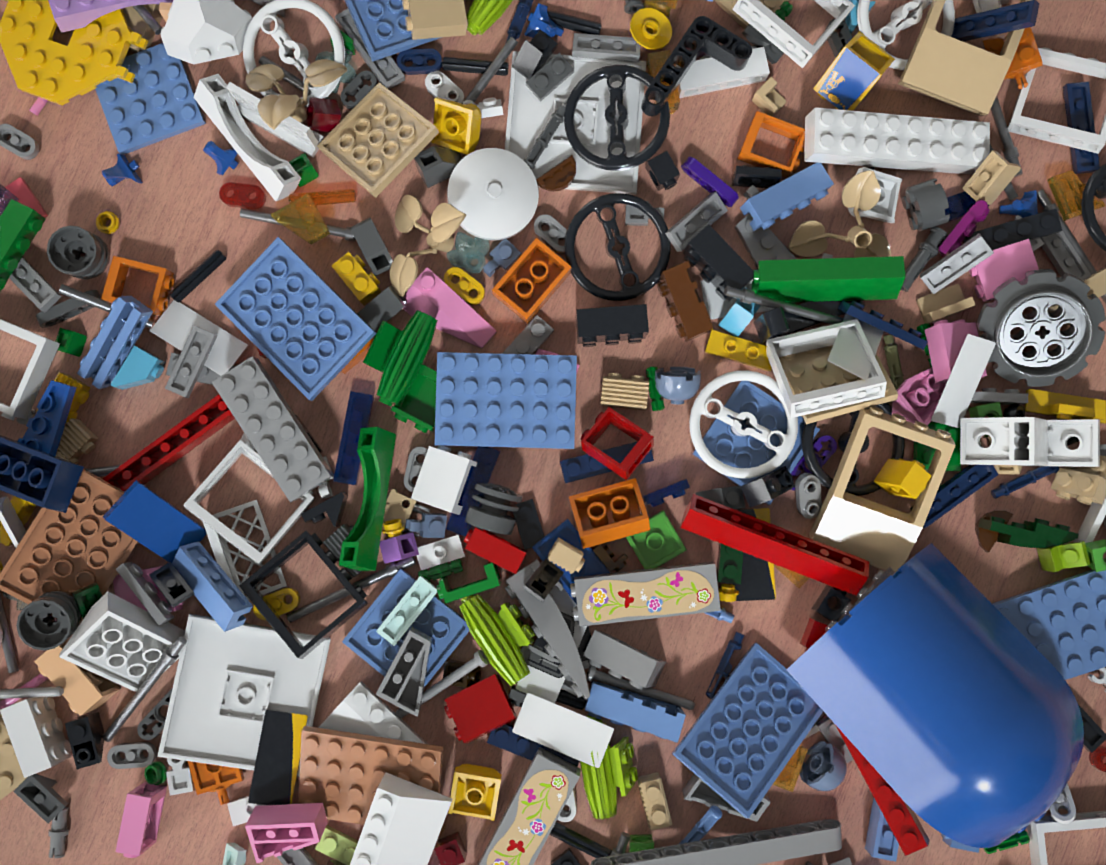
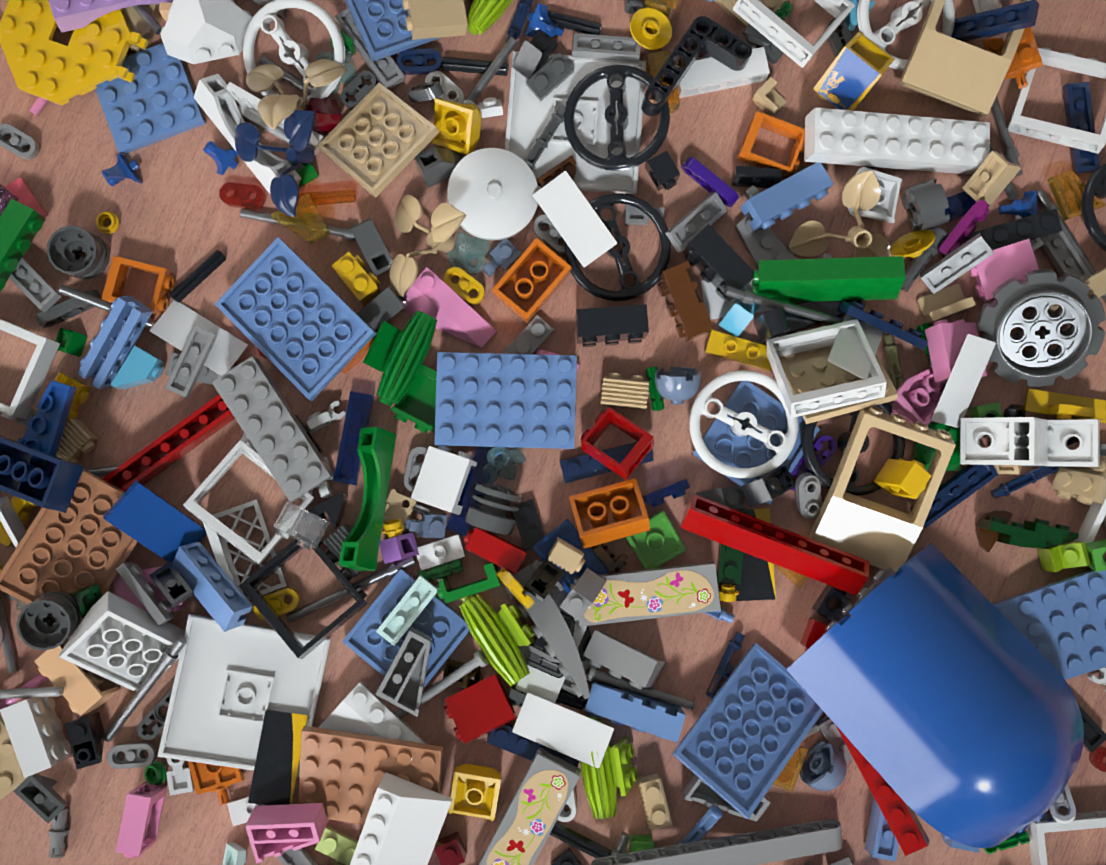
light grey plate [970,388,1028,405] -> none
none -> dark blue plant [234,110,315,217]
none -> clear brick [273,501,330,551]
none -> white plate [306,401,346,434]
none -> dark grey beam [406,81,444,103]
none -> clear light blue plate [483,447,526,484]
none -> yellow tile [497,568,534,609]
none -> white sticker [533,171,617,267]
none -> light grey slope [560,567,607,621]
none -> yellow dish [890,230,936,258]

